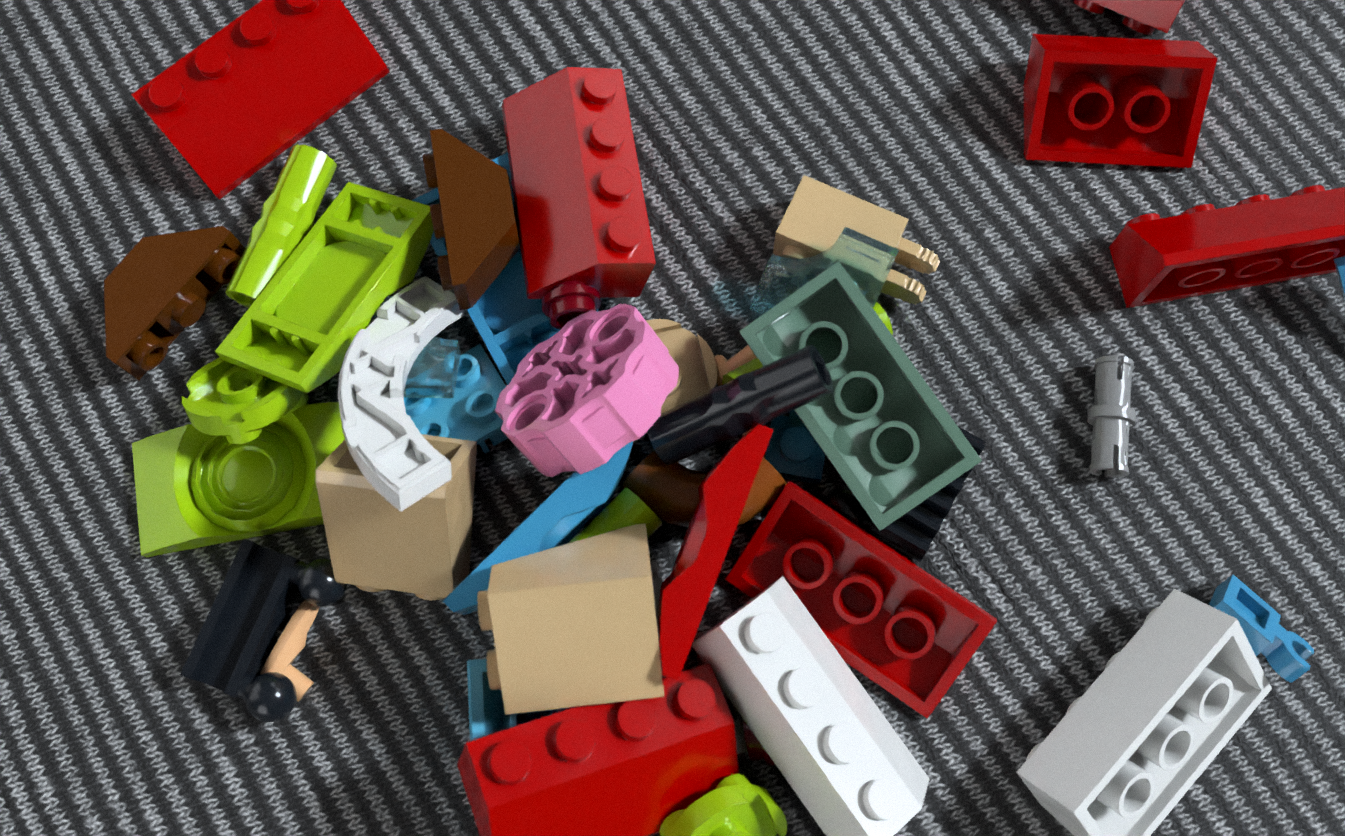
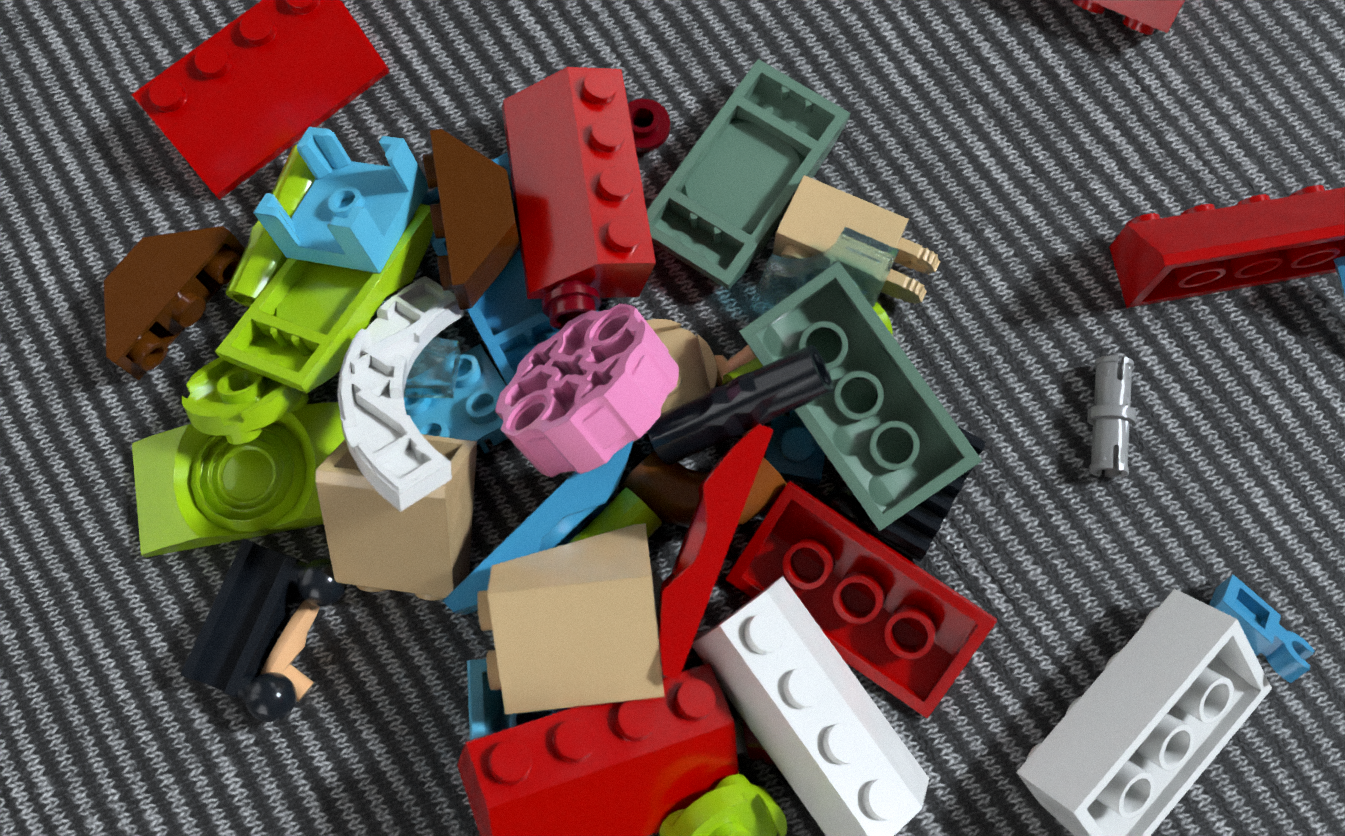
red slope [1024,34,1217,168] -> none
none -> medium azure panel [253,127,429,274]
none -> dark red plate [628,99,670,153]
none -> sand green slope [647,59,850,290]

